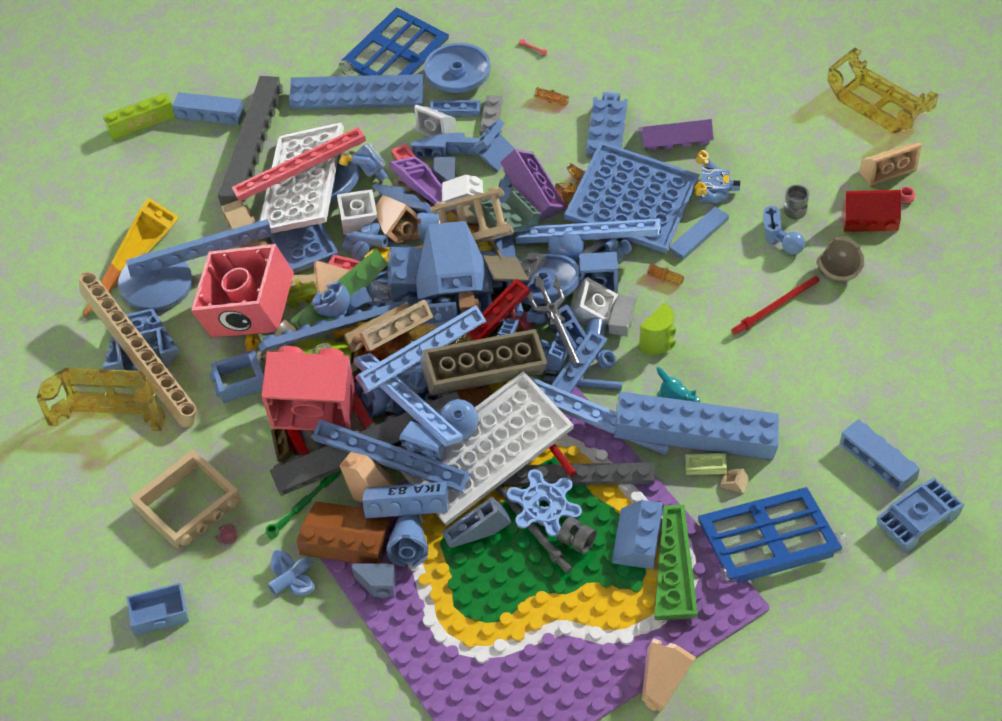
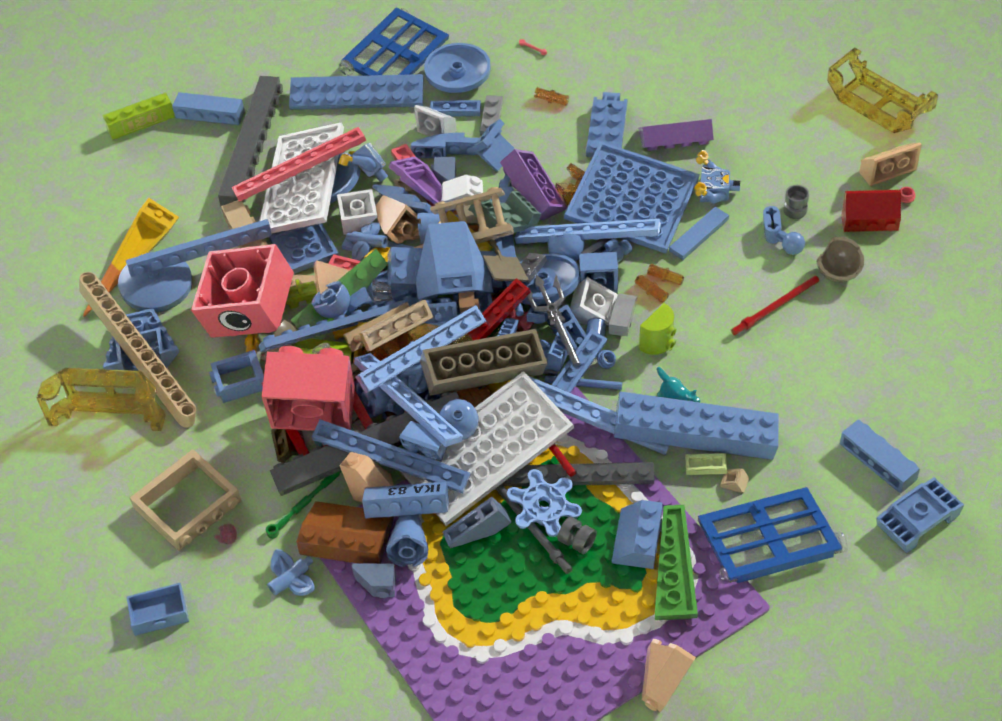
none -> clear orange axle [635,275,669,303]

